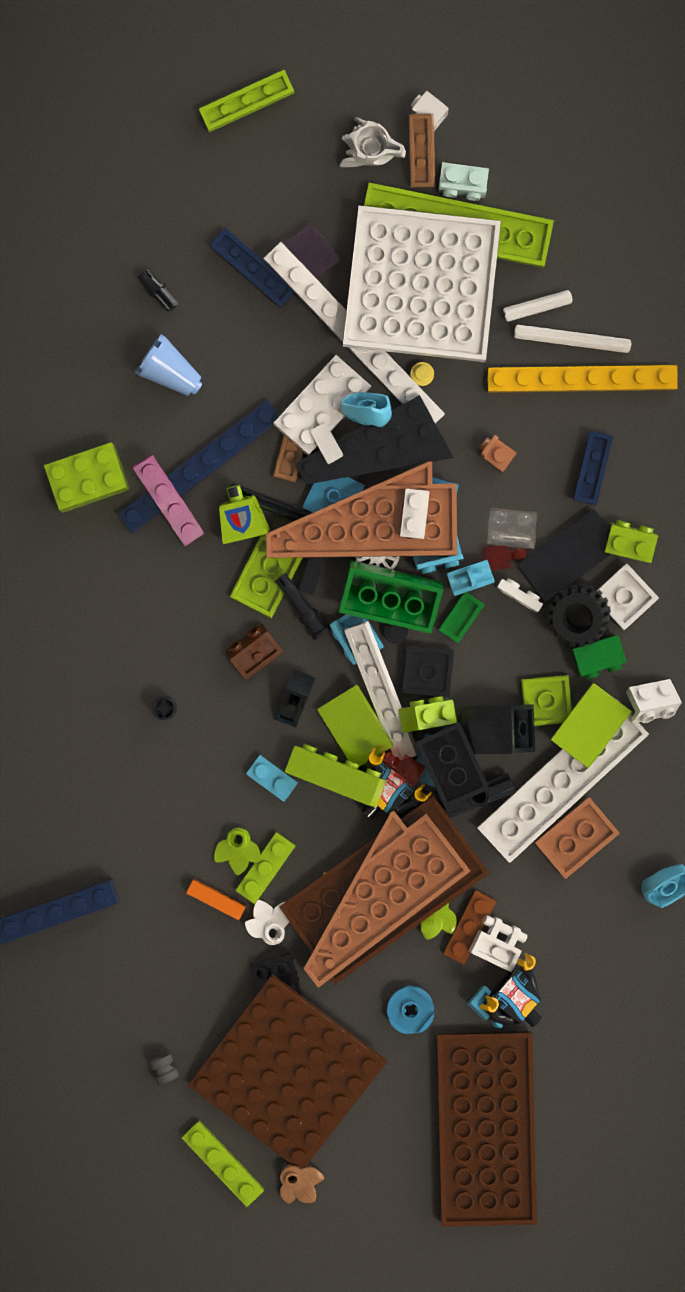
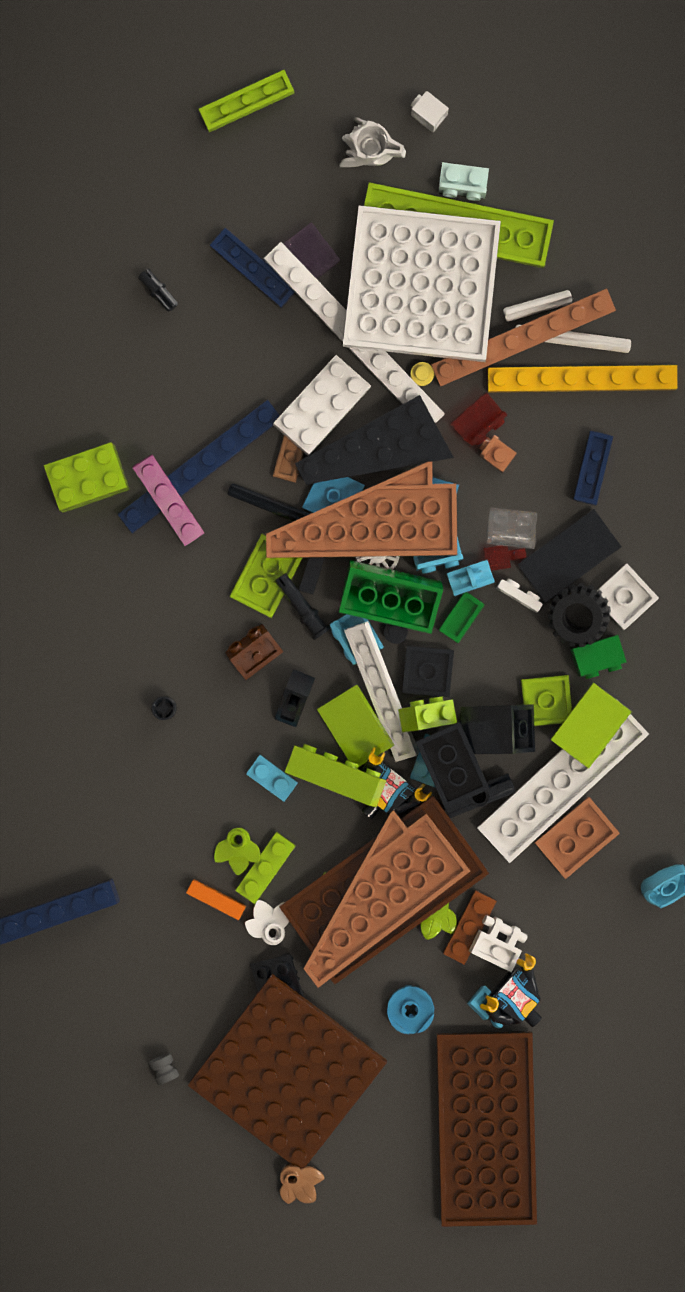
light blue cone [134,334,202,396] -> none
lime plate [182,1120,264,1207] -> none
lime torso [219,485,270,544] -> none
white sticker [310,423,343,464] -> none
medium azure piece [340,392,392,427] -> none
clear red plate [382,752,426,788] -> none
white plate [400,489,429,539] -> none
medium nougat tile [409,113,435,187] -> none
lime bracket [604,520,658,563] -> none
white bracket [626,679,682,723] -> none
none -> nougat plate [431,289,616,387]
none -> clear red bracket [450,392,508,446]

